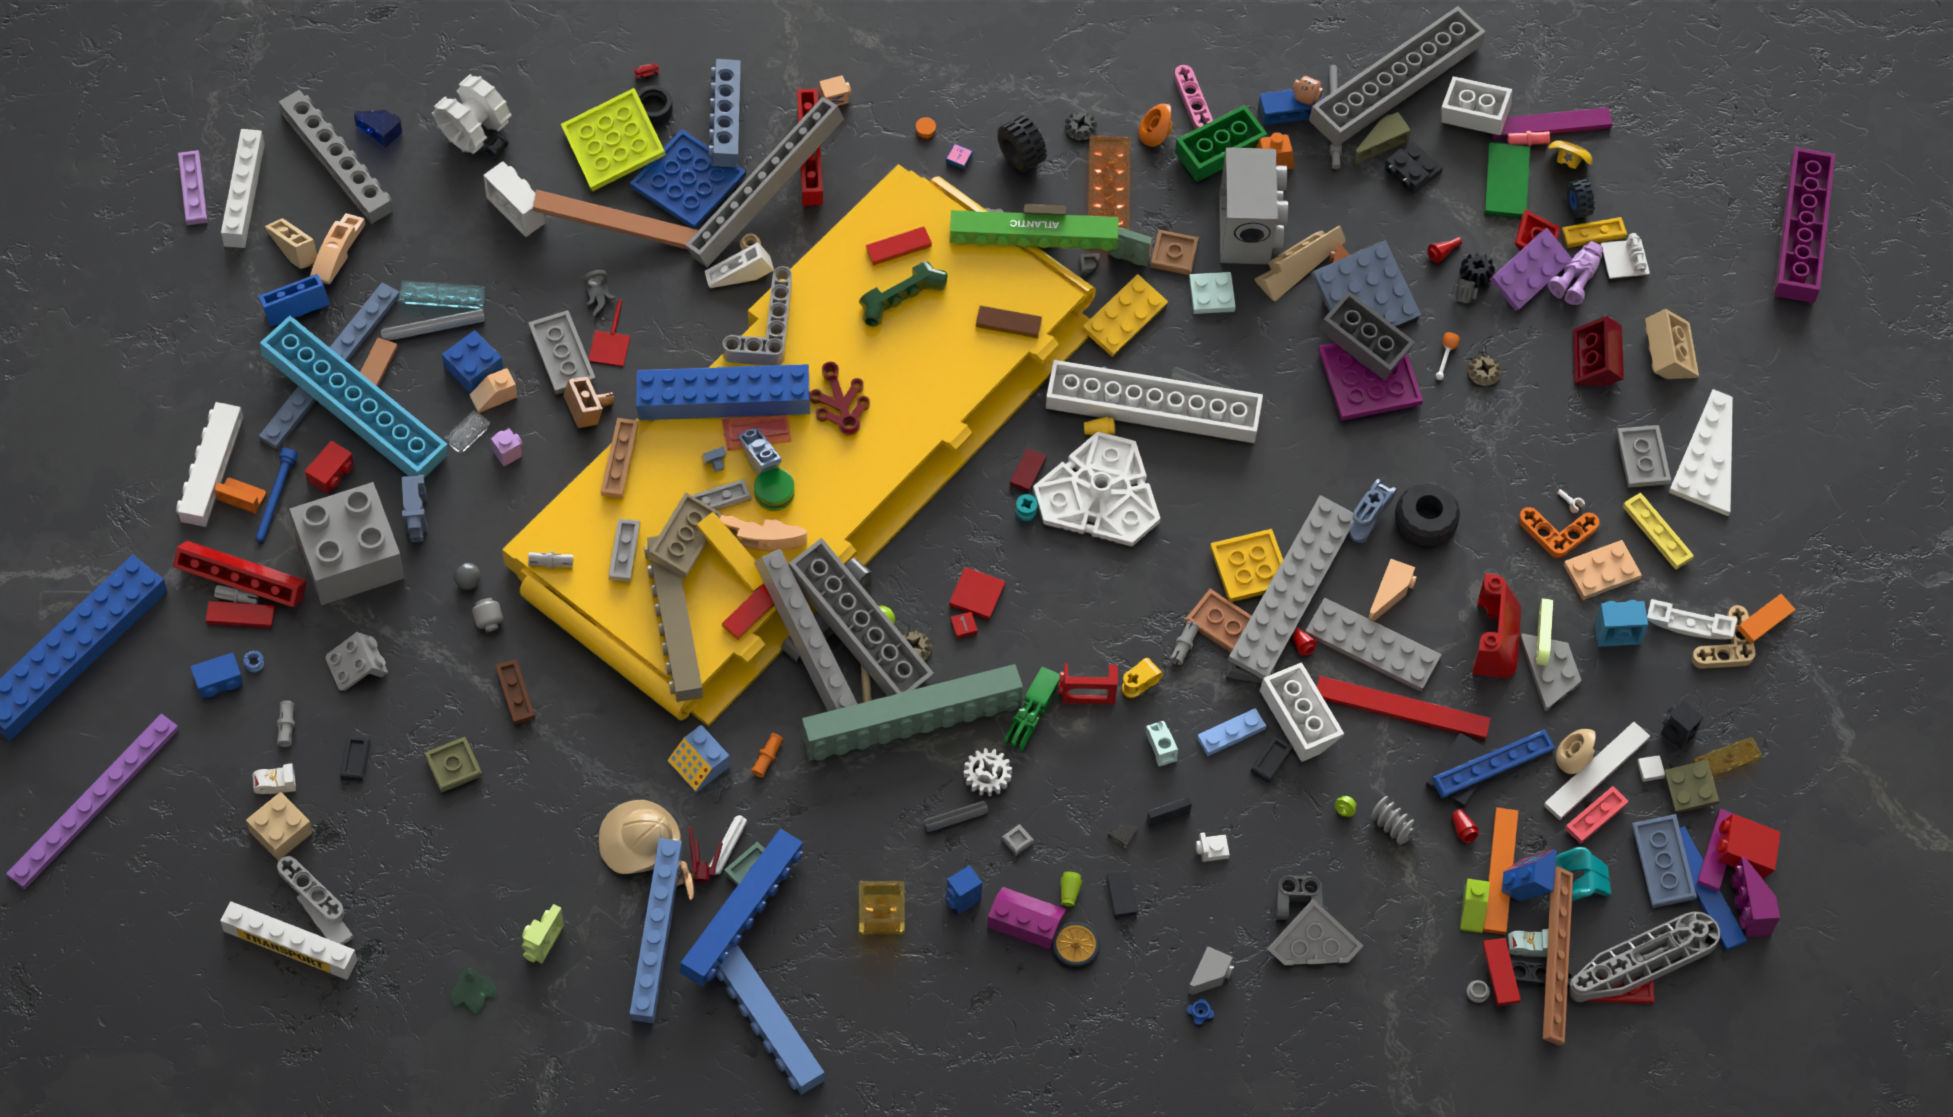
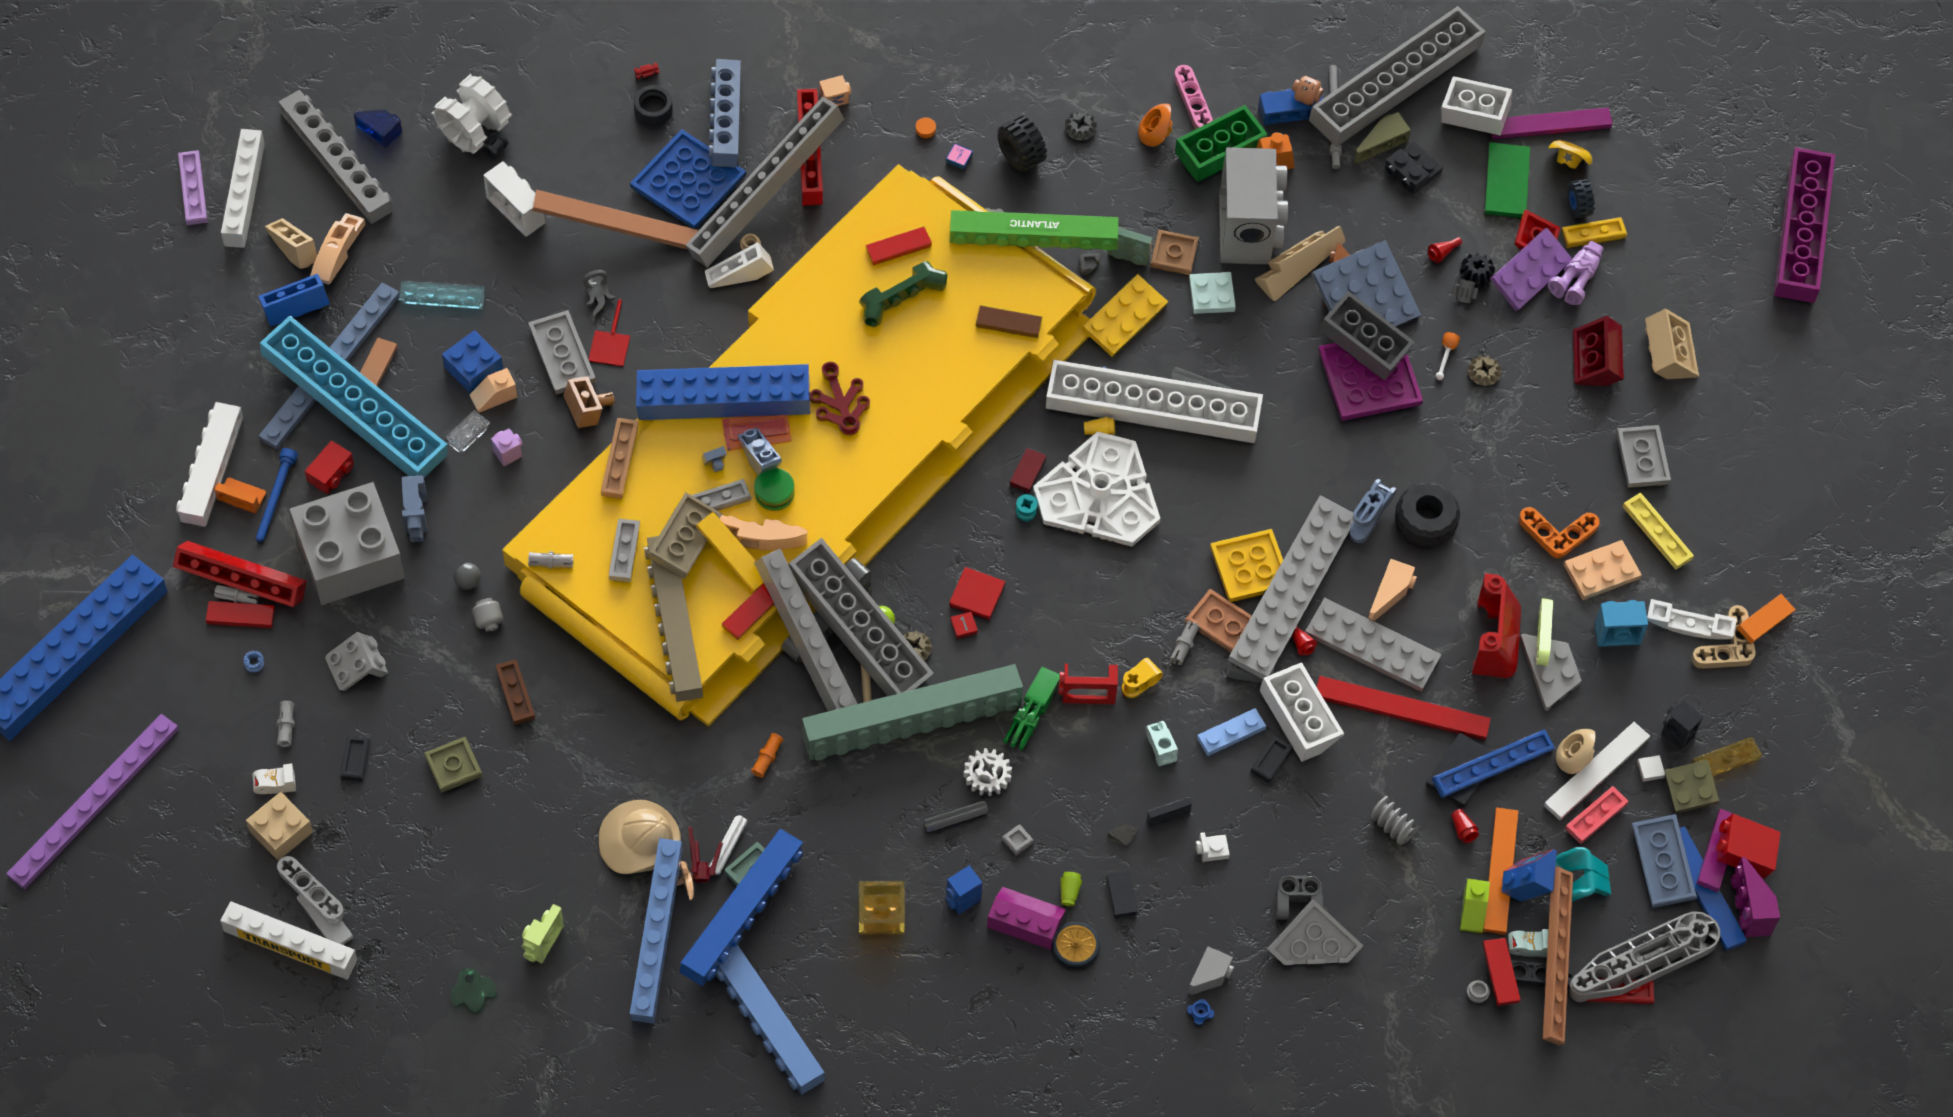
blue brick [190,652,243,698] -> none
light grey axle [381,309,485,341] -> none
neon yellow plate [561,88,666,191] -> none
medium blue slope [667,725,730,793] -> none
light grey beam [722,266,792,365] -> none
dark tan tile [1023,204,1066,215] -> none
clear orange plate [1088,136,1131,230] -> none
lime plate [1335,796,1356,817] -> none
coral pin [1507,131,1550,147] -> none
white hand [1557,489,1585,513] -> none
white hinge [1601,233,1650,279] -> none
white wing [1669,389,1733,516] -> none

